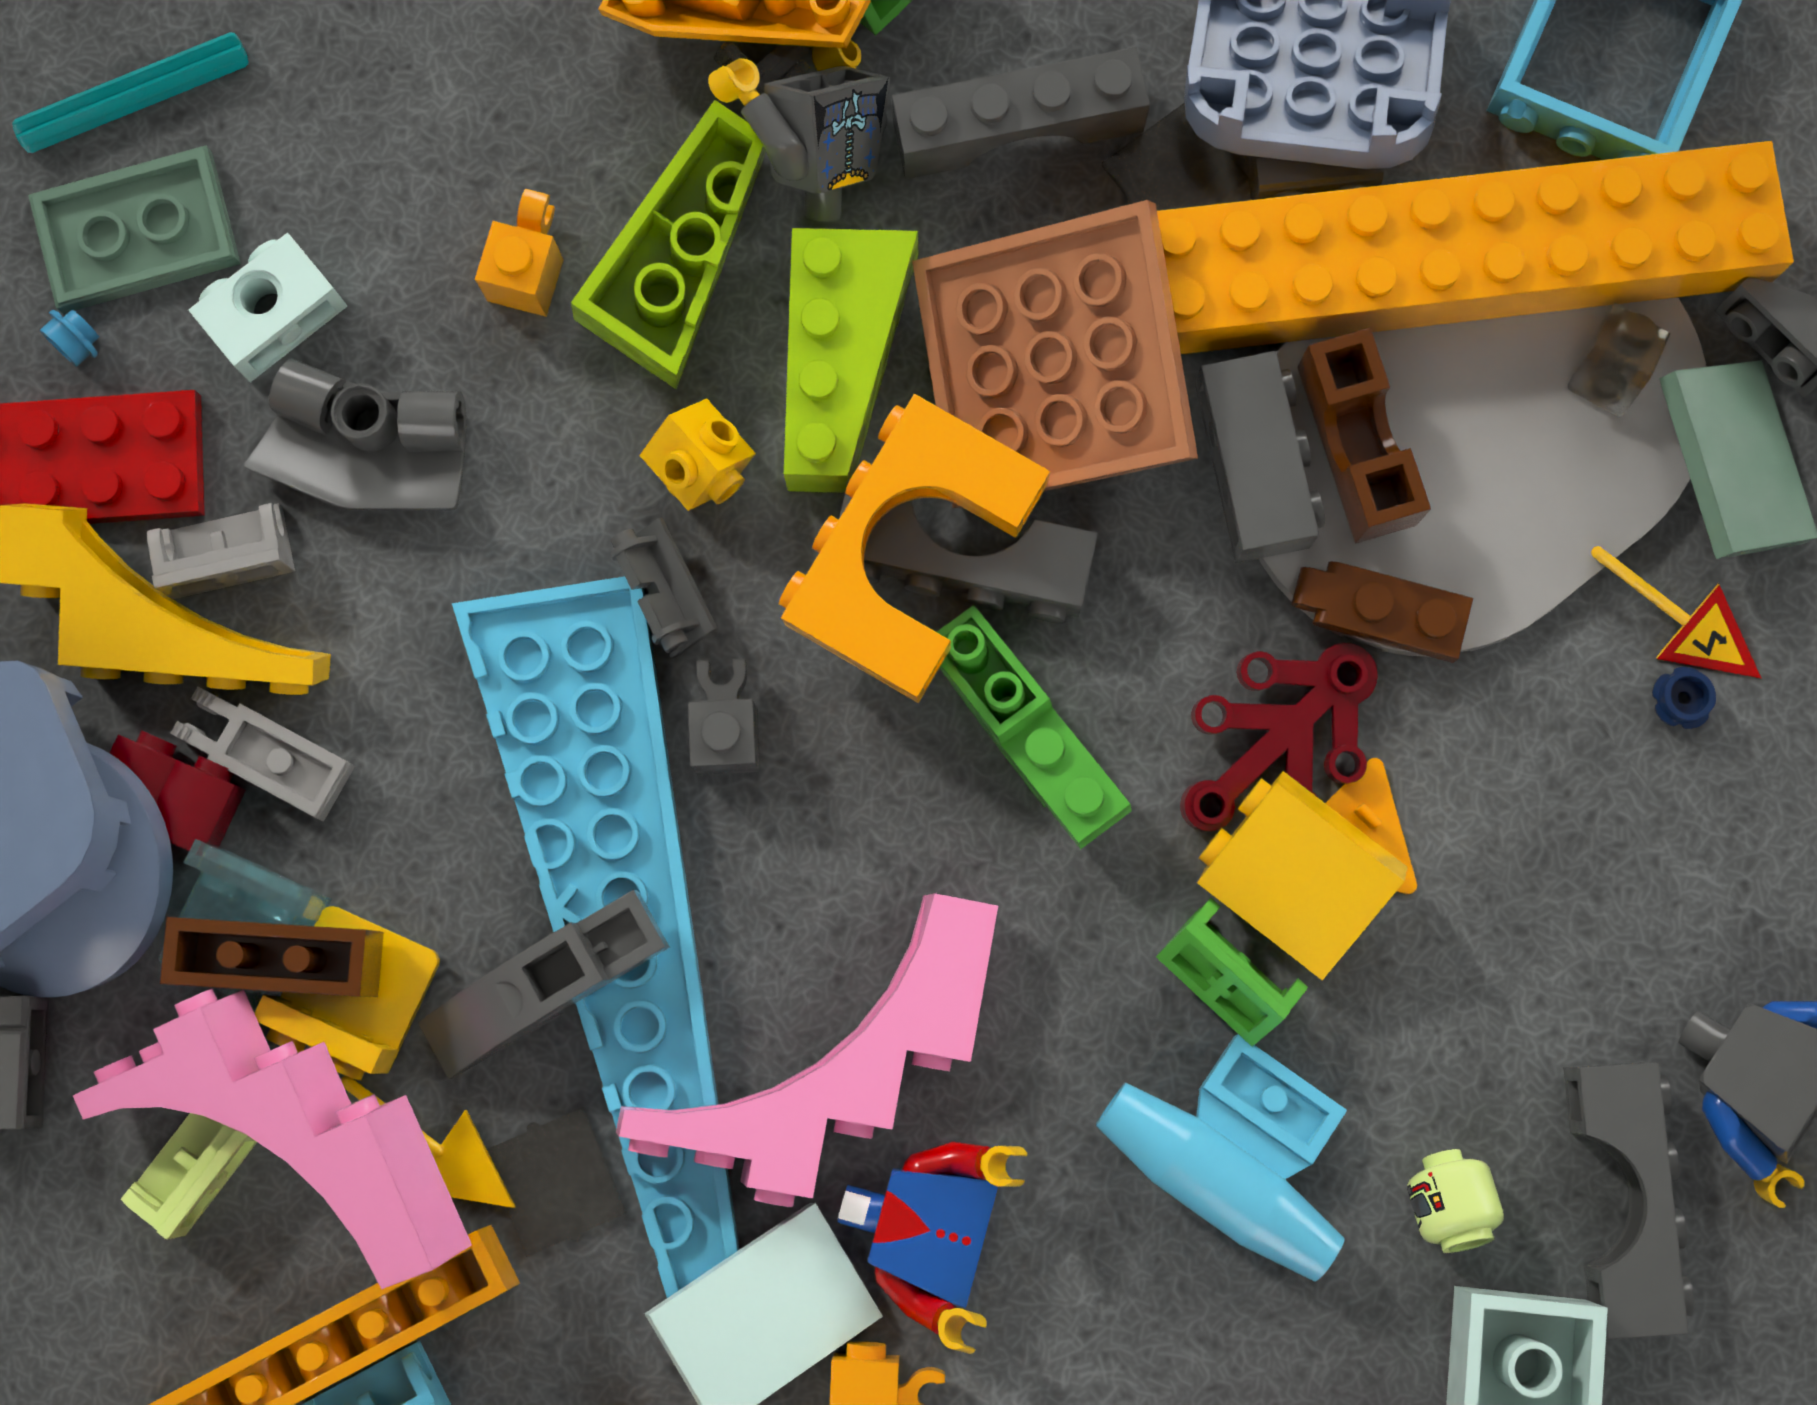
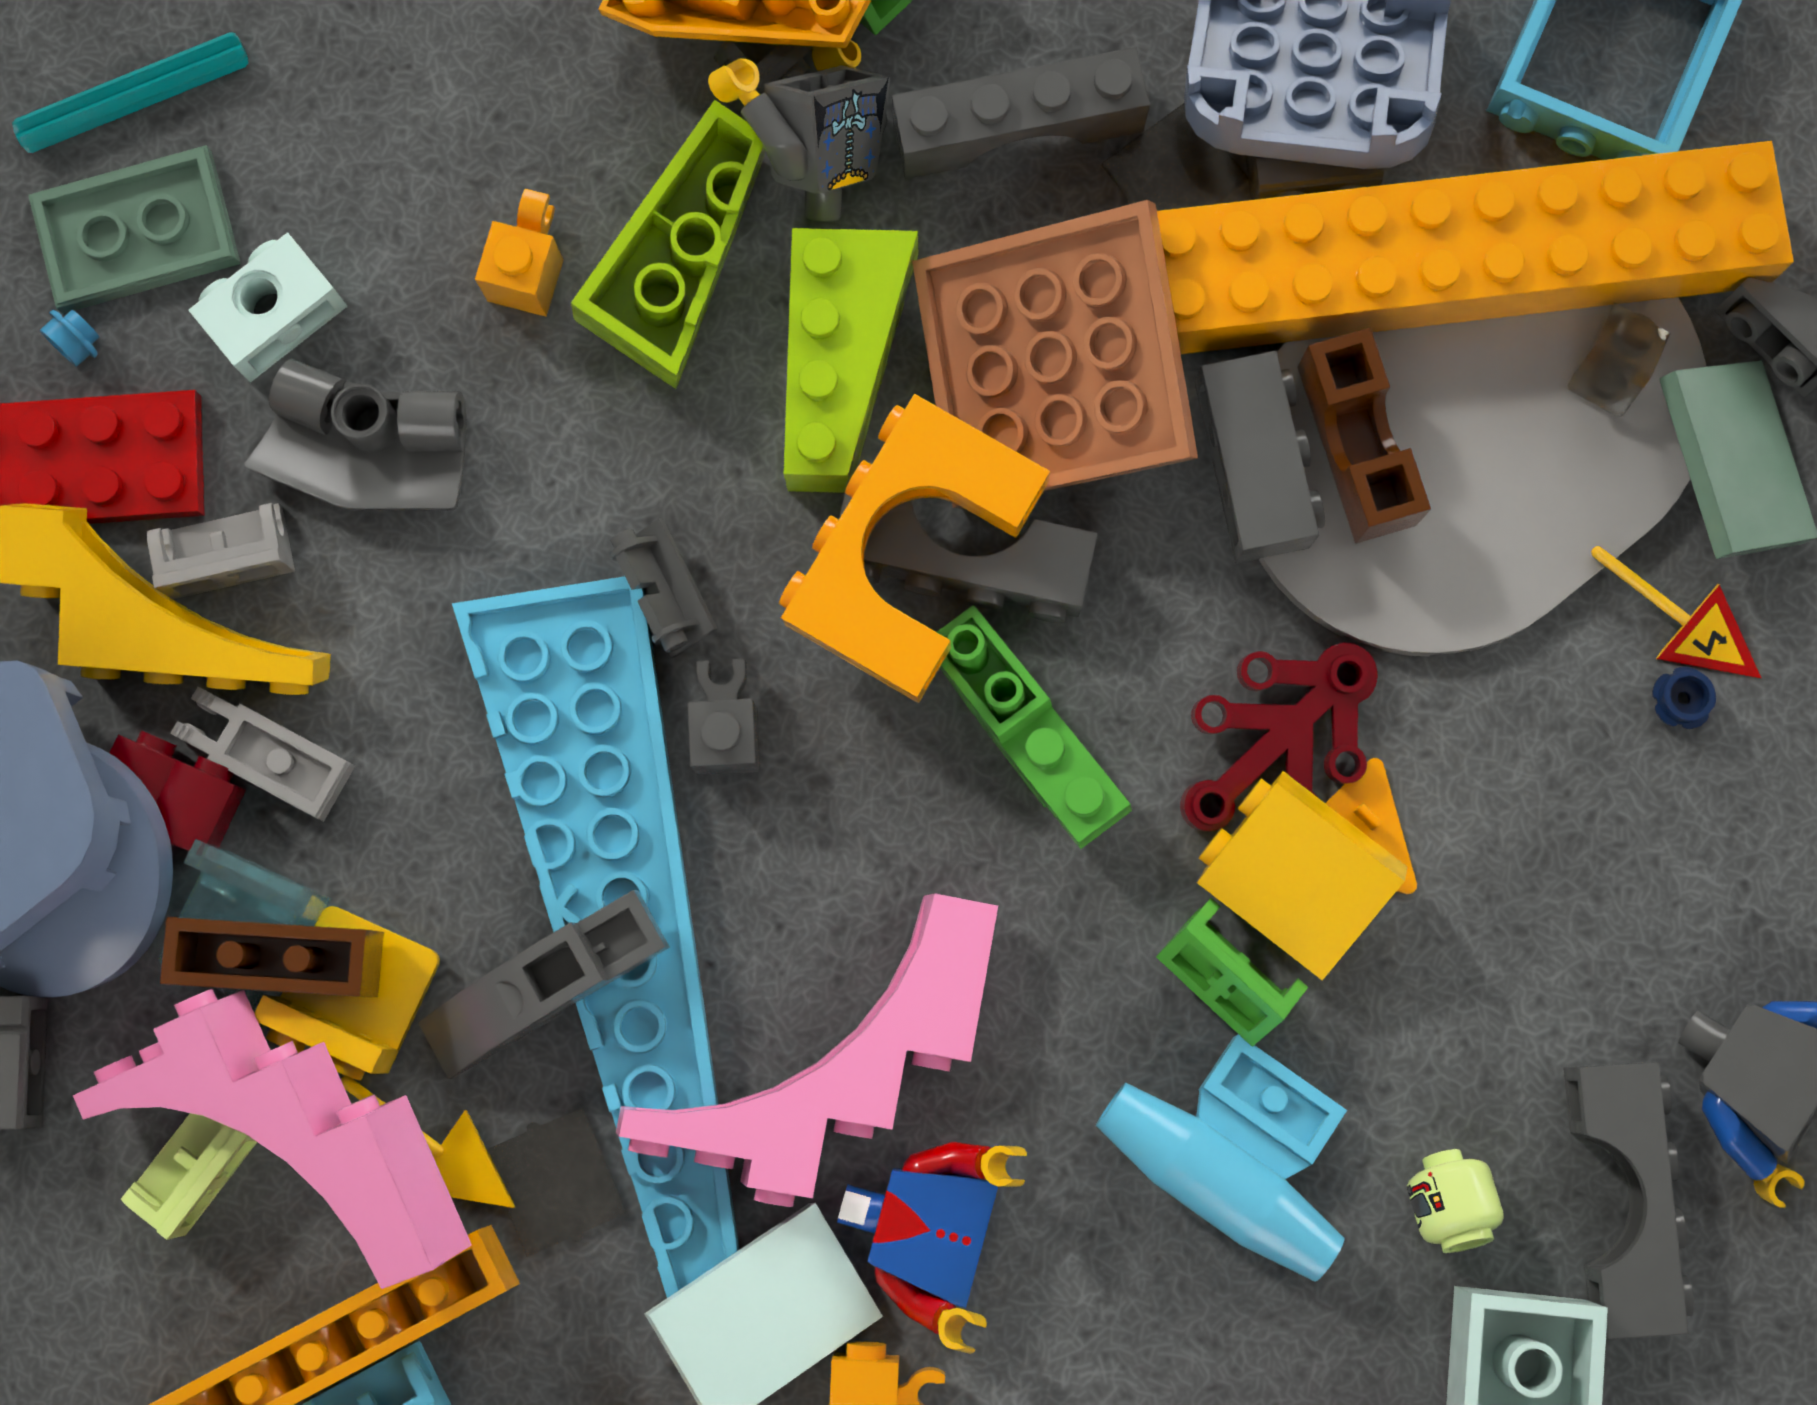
yellow brick [639,398,756,511] -> none
reddish brown hinge [1291,561,1473,663] -> none

